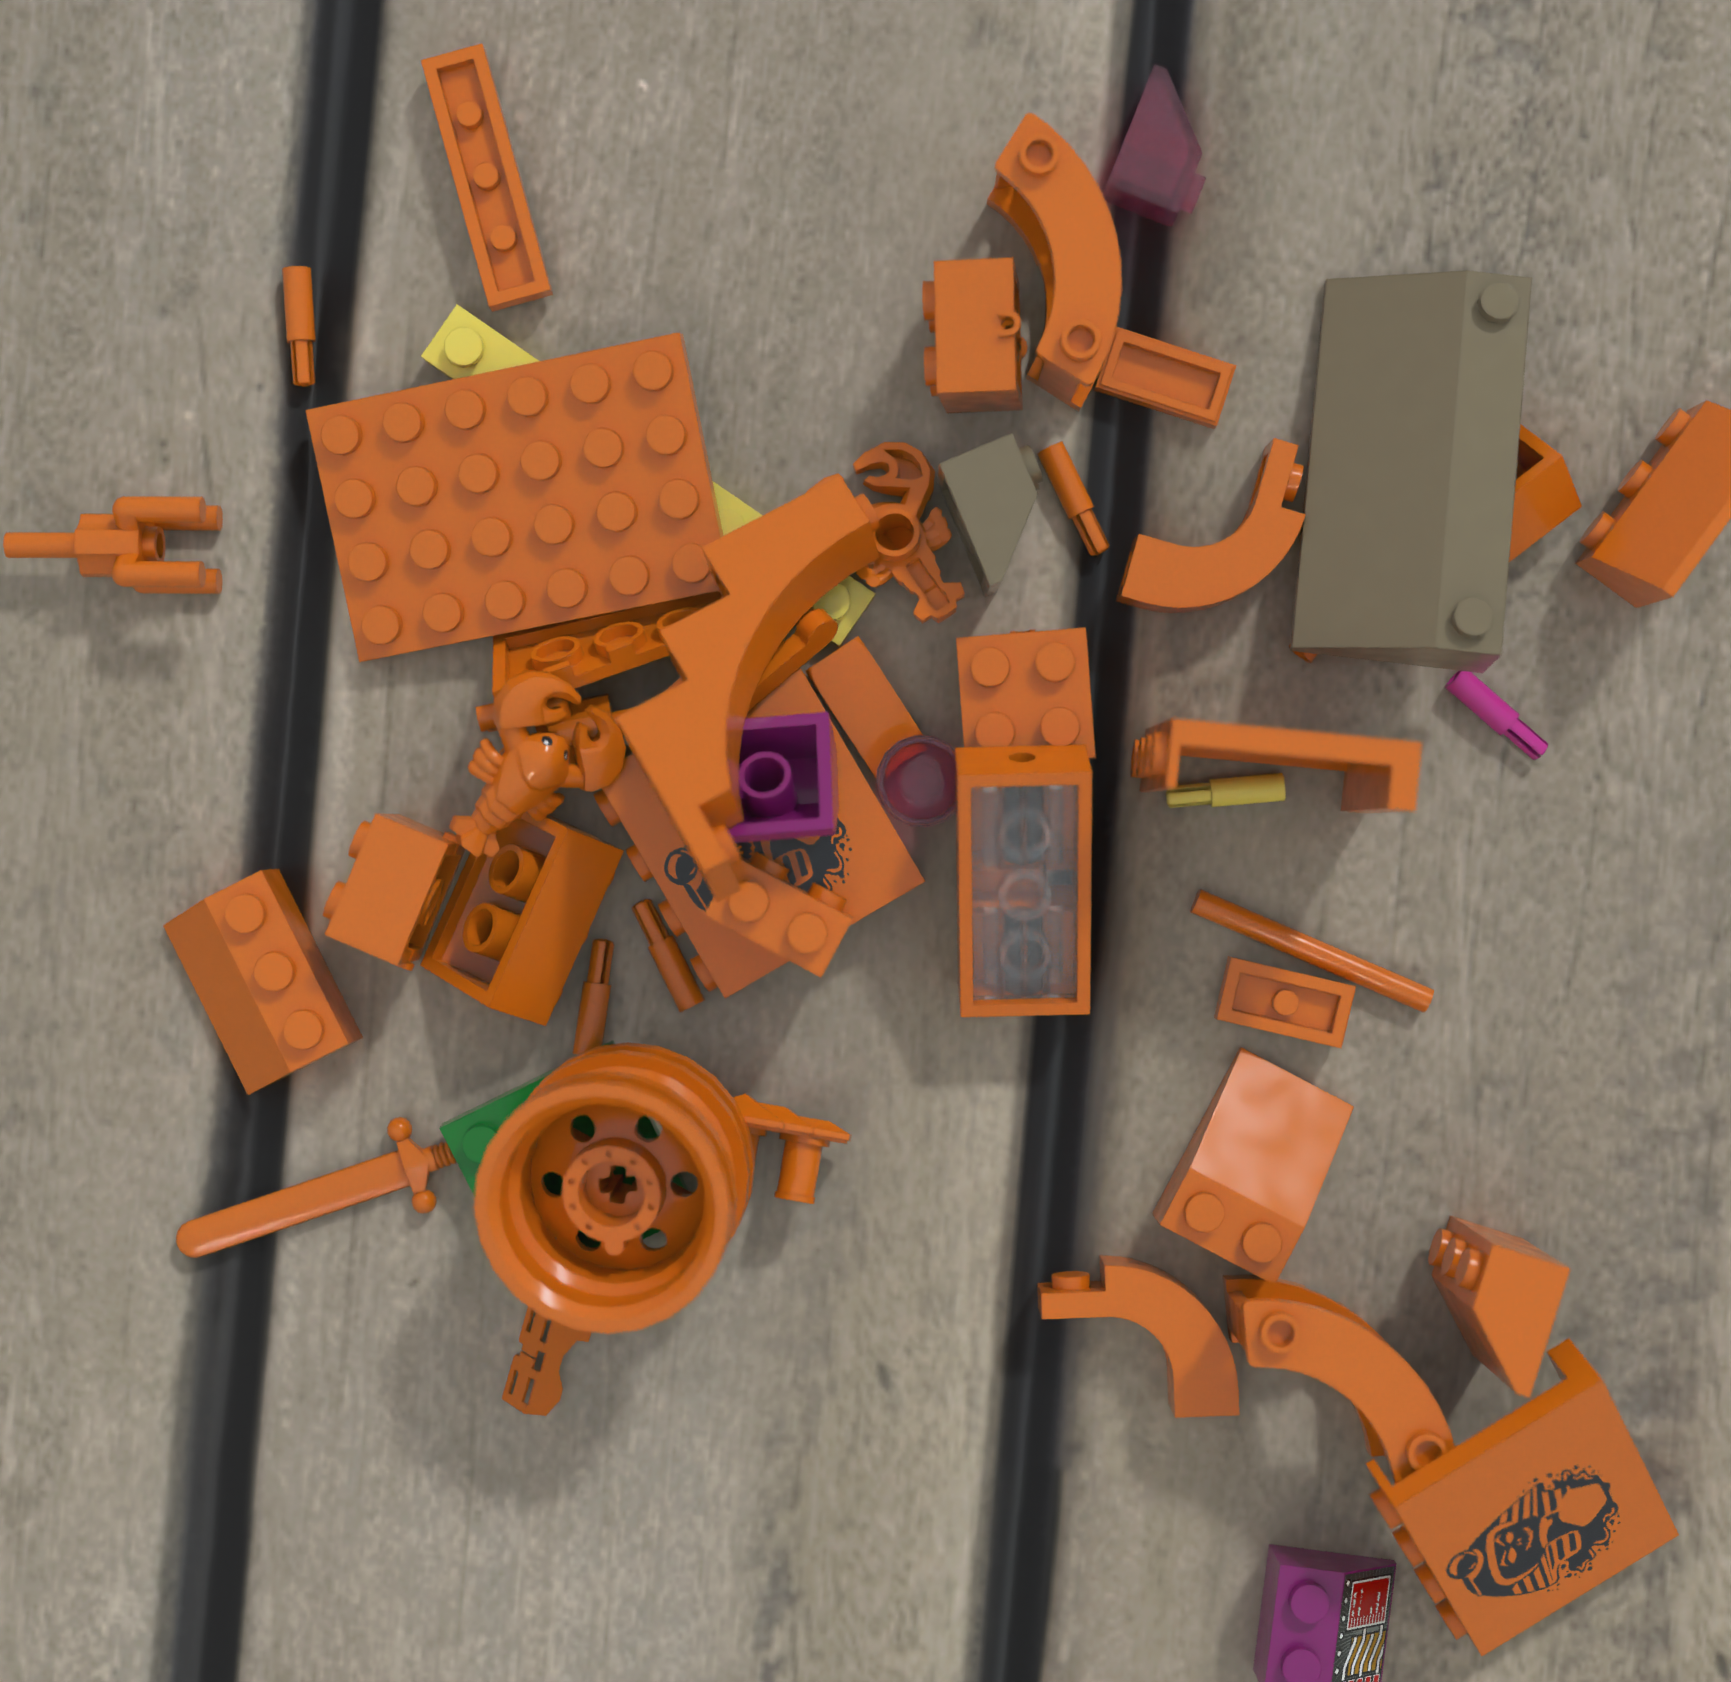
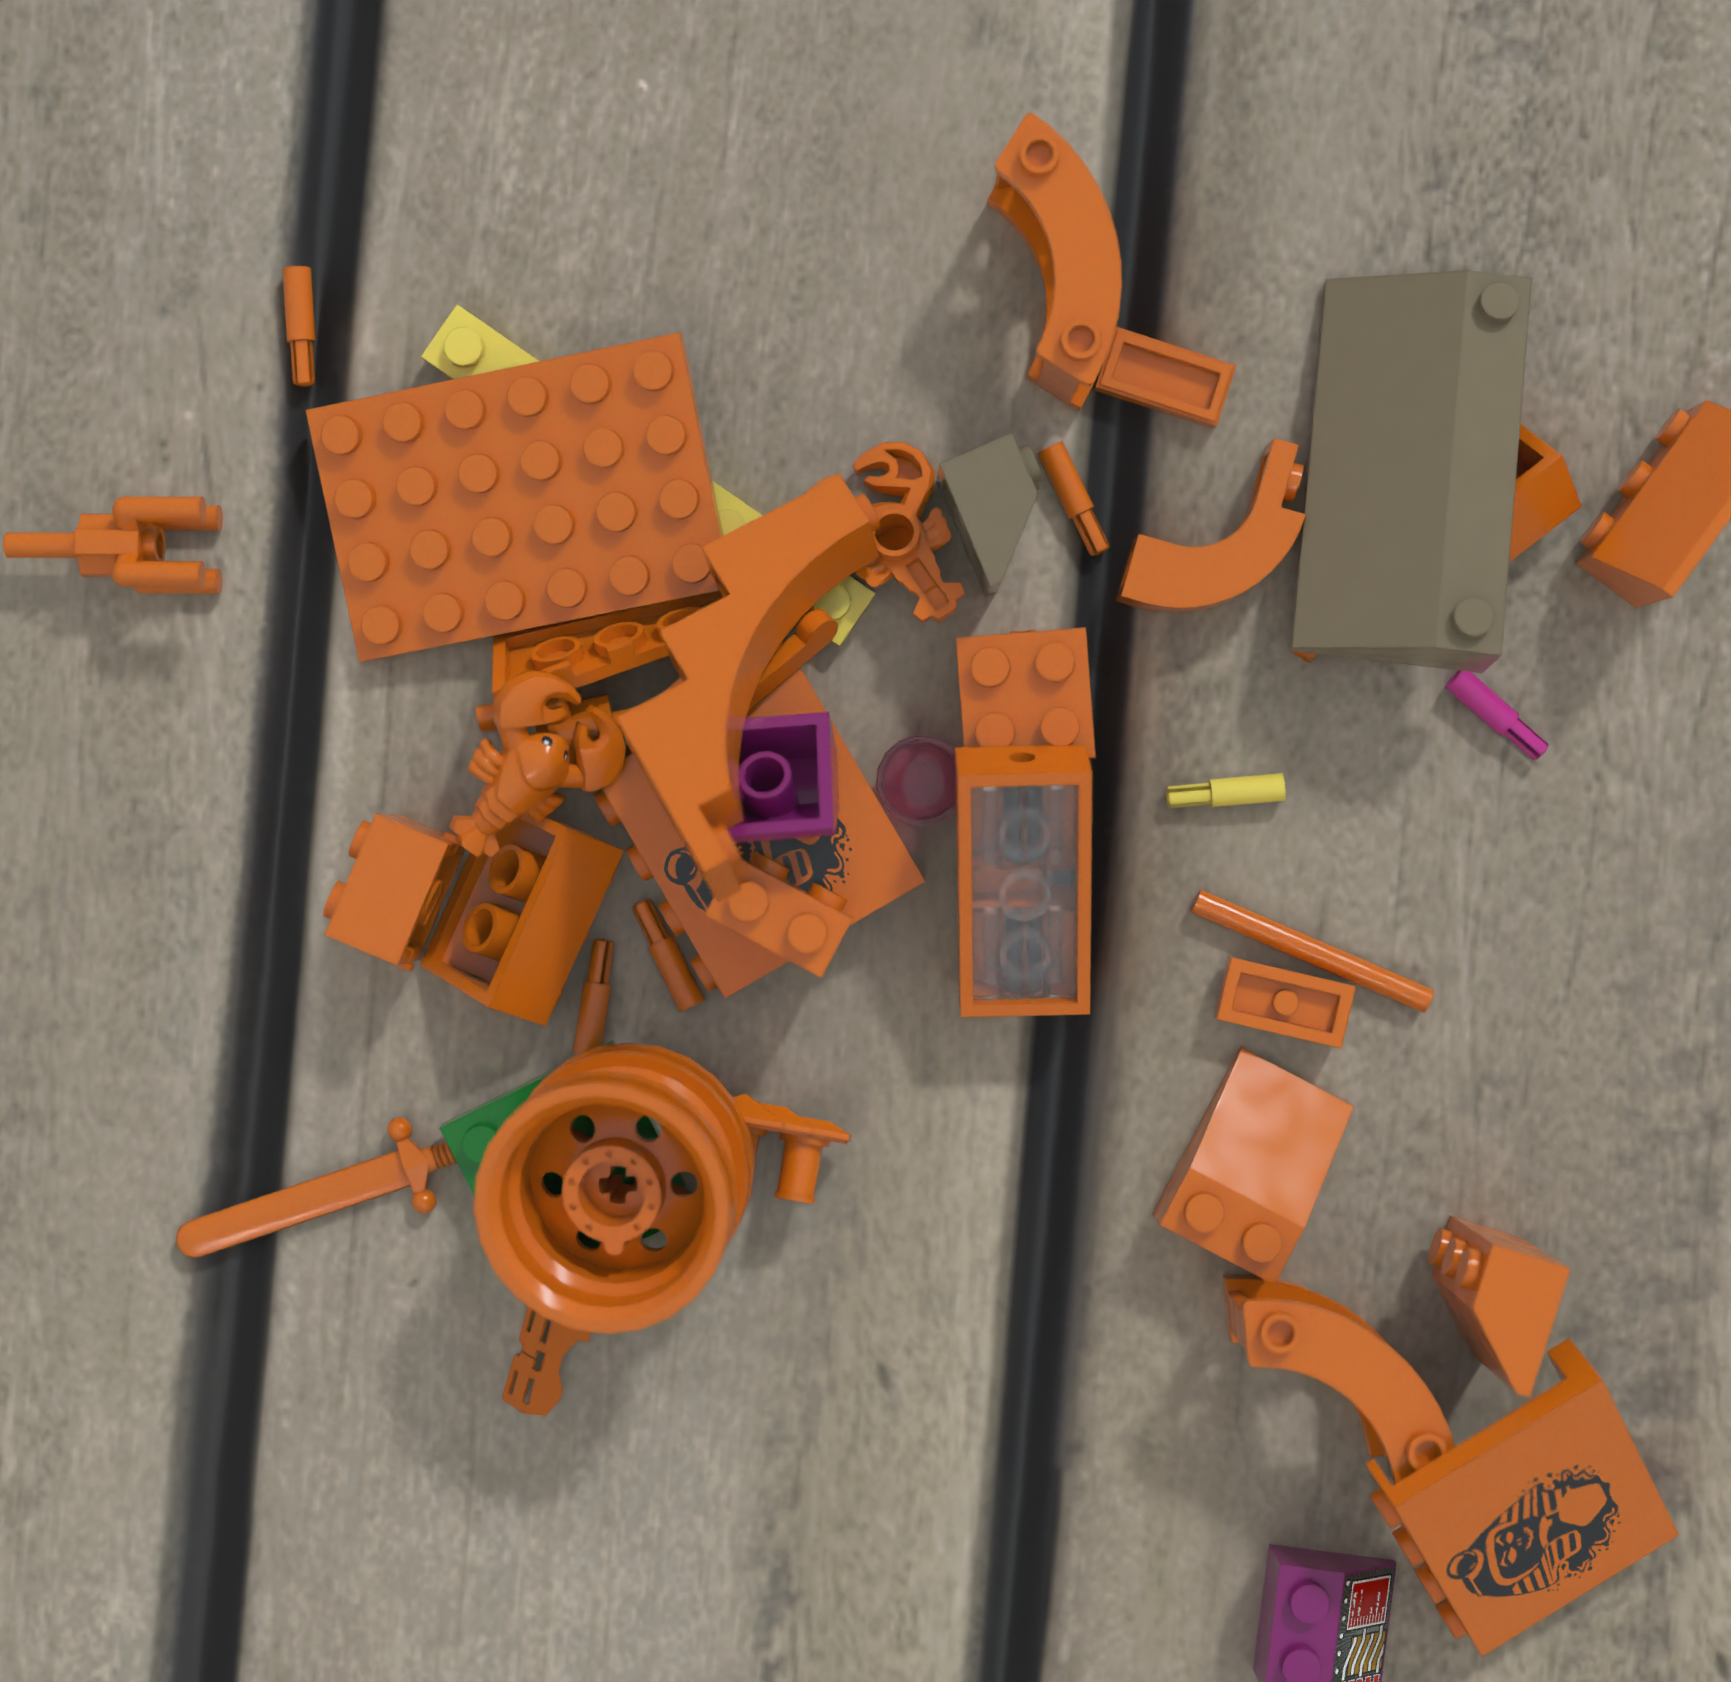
orange slope [163,869,363,1095] -> none
orange plate [421,43,553,312] -> none
orange slope [805,636,929,778] -> none
orange brick [922,257,1028,413] -> none
orange arch [1037,1255,1240,1418] -> none
clear pink slope [1103,64,1206,228] -> none
orange panel [1130,718,1422,813] -> none

